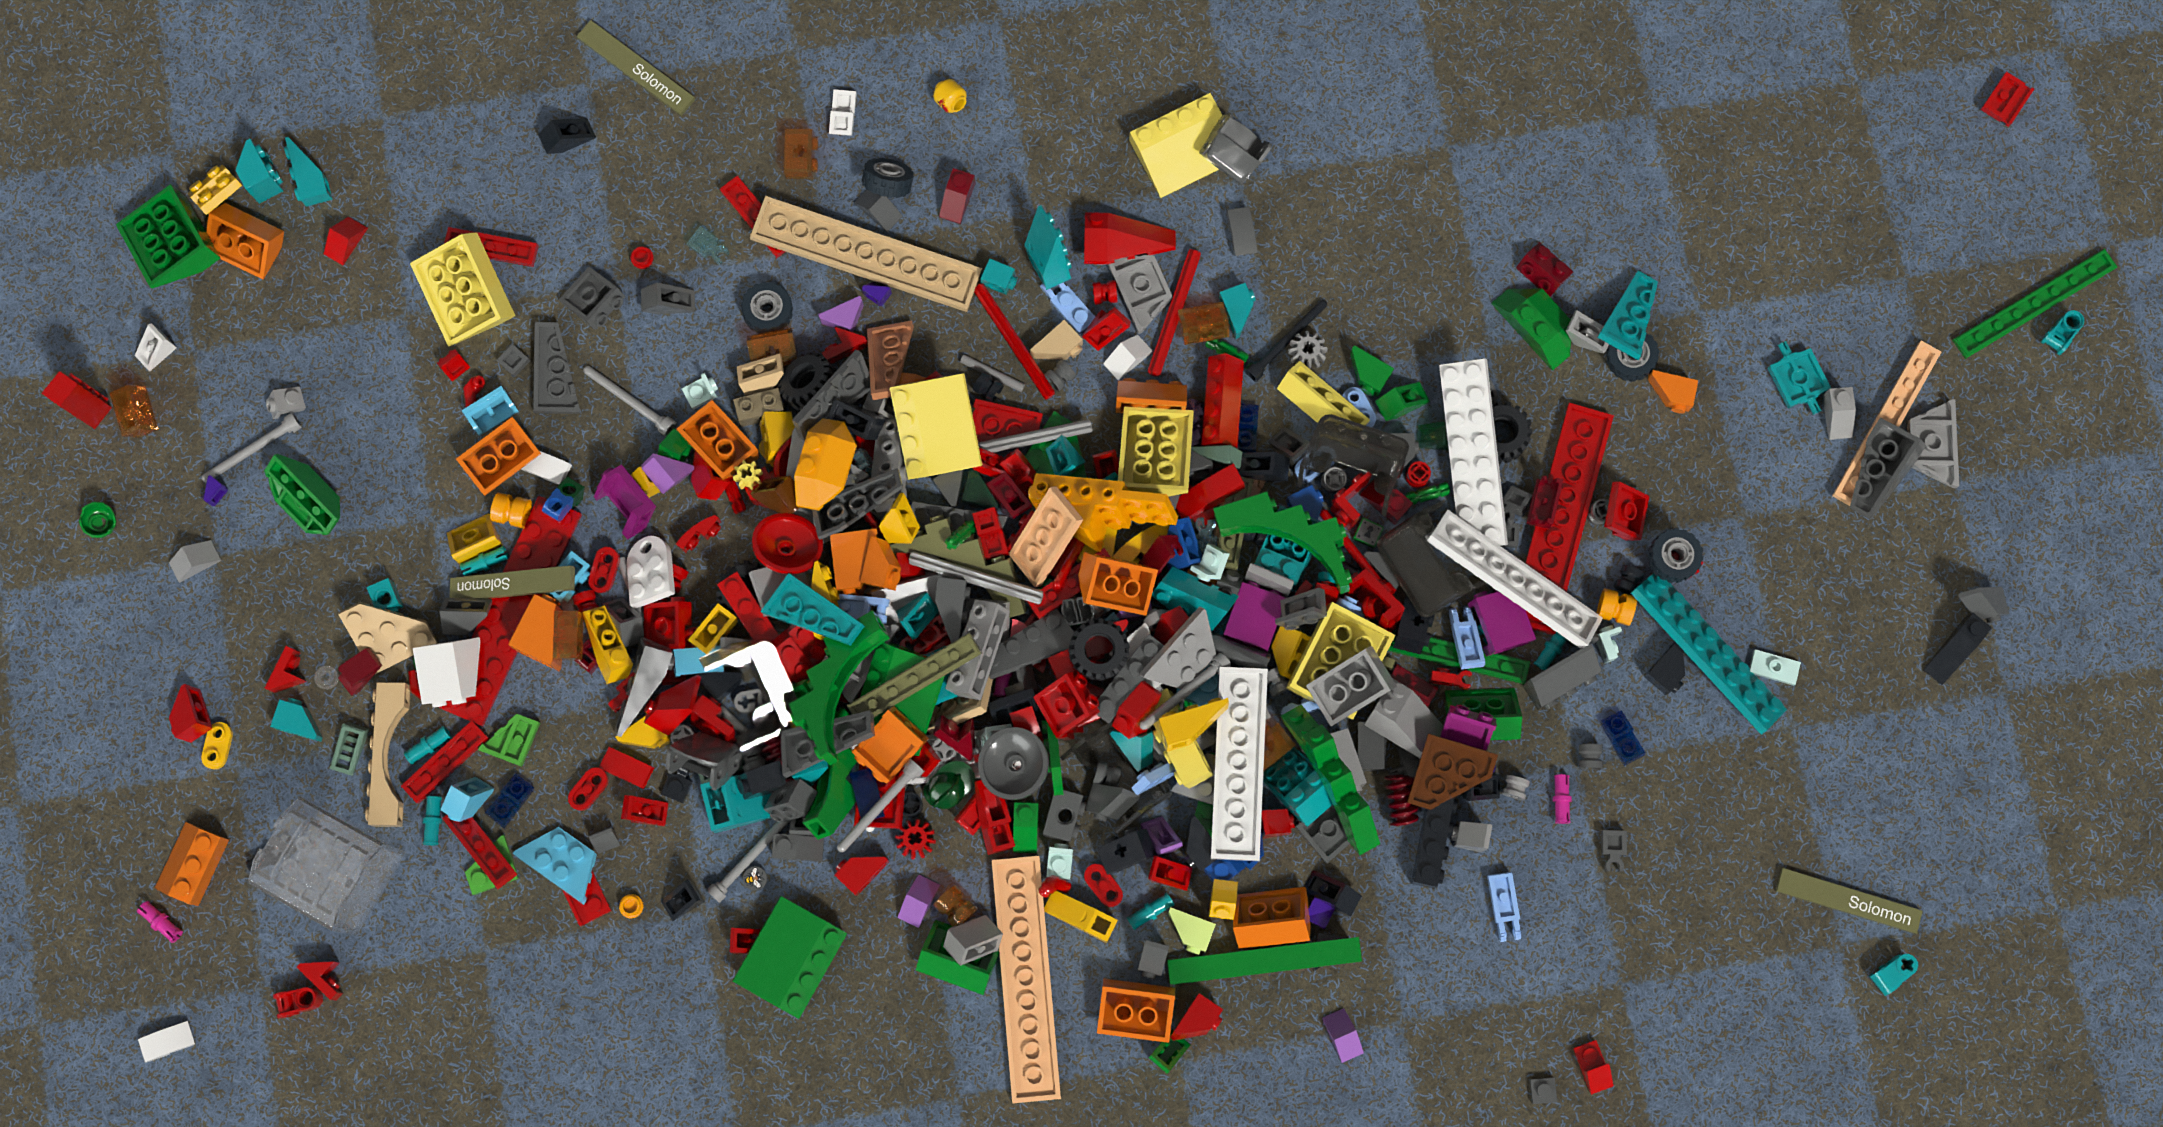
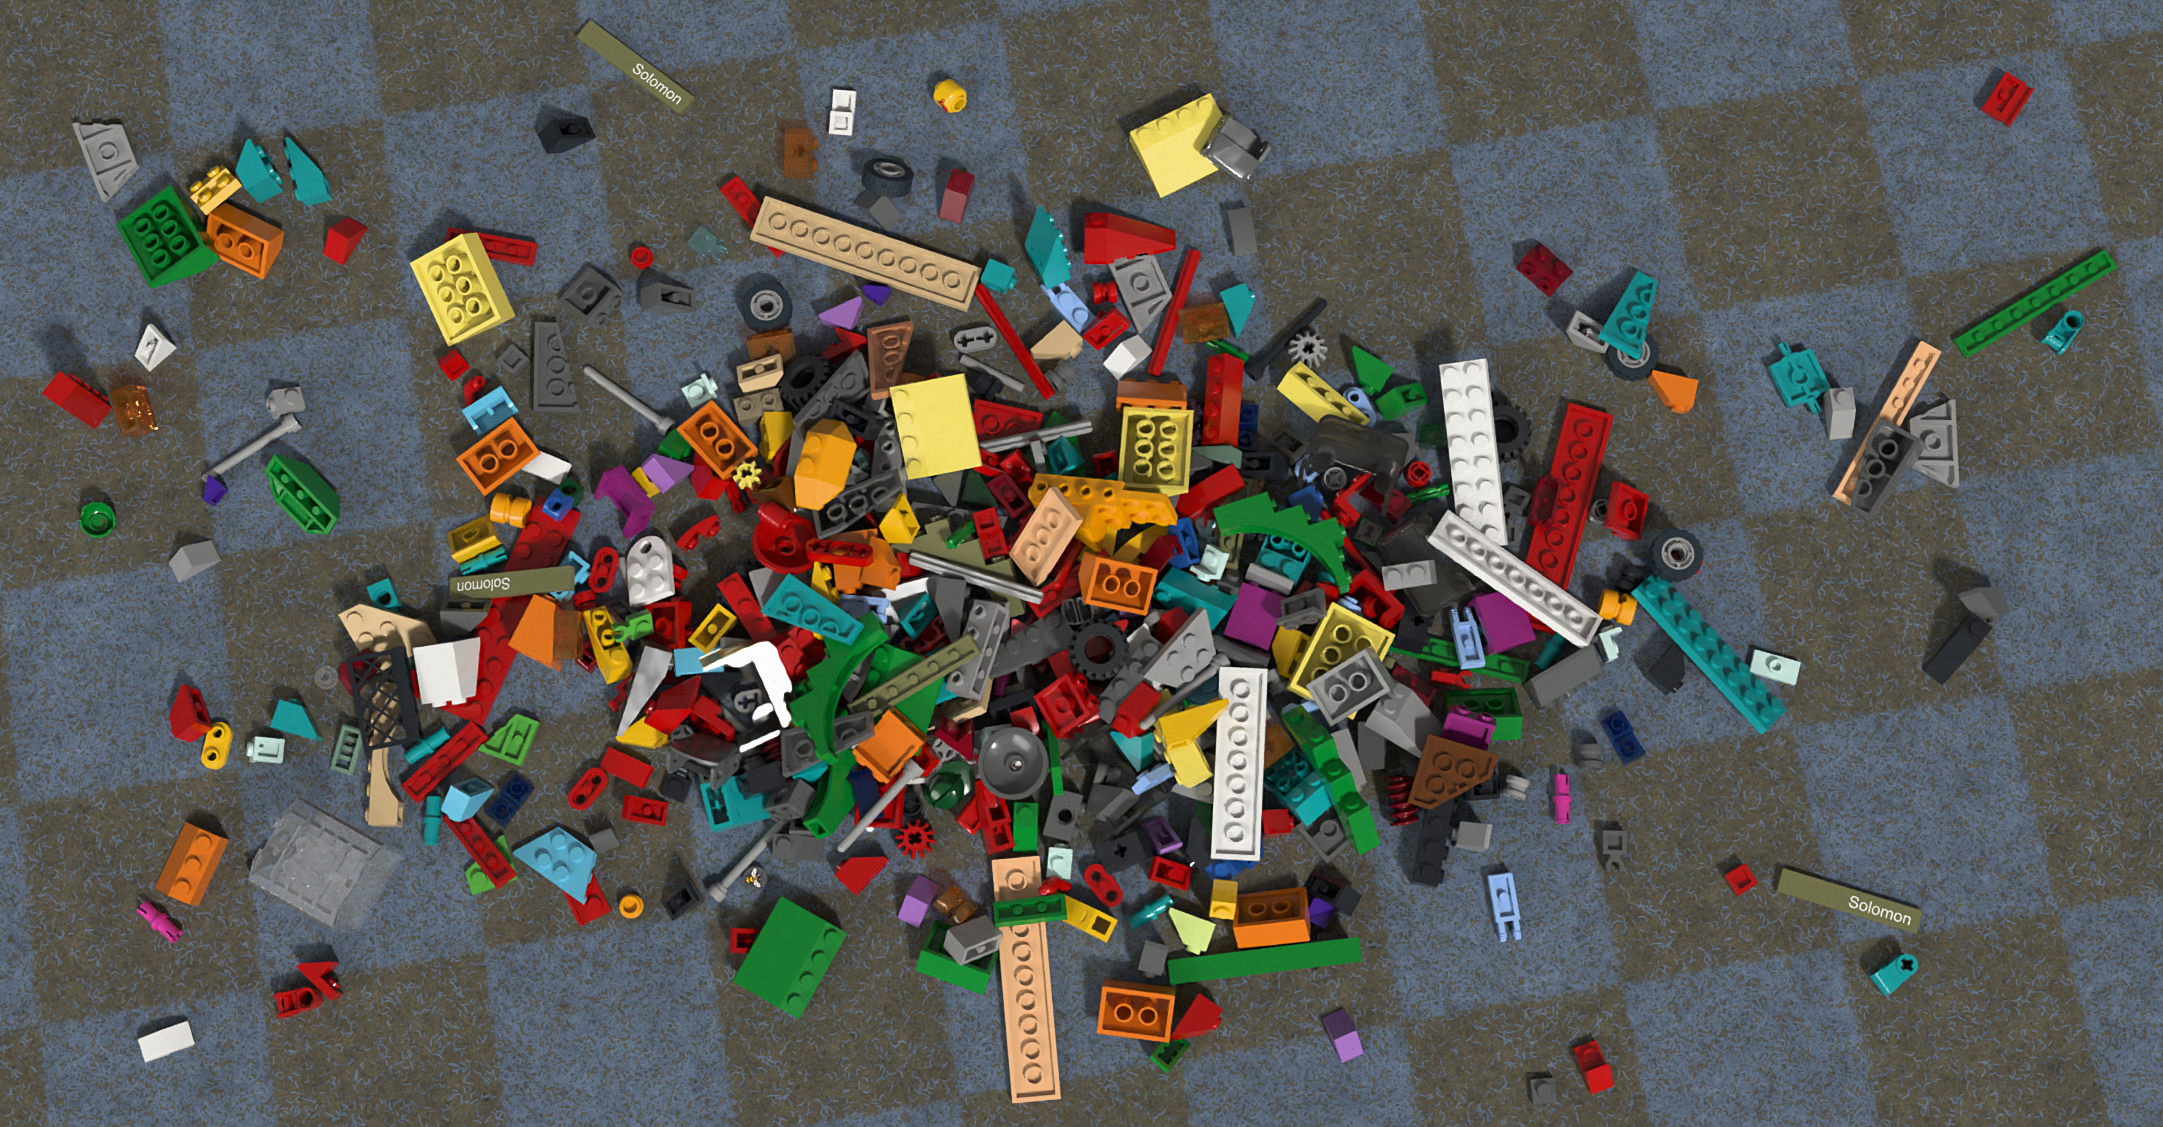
red slope [264,646,307,693] -> none
green wedge [1491,289,1571,371] -> none
none -> light grey wing [72,123,140,203]
none -> light aqua bracket [246,736,285,764]
none -> black fence [346,646,424,752]
none -> bright green plate [611,609,654,642]
none -> red brick [757,500,794,534]
none -> red beam [805,538,874,567]
none -> light grey beam [954,327,997,353]
none -> green plate [993,894,1067,928]
none -> dark grey plate [1028,435,1048,474]
none -> light grey brick [1382,560,1437,591]
none -> red plate [1723,863,1758,896]

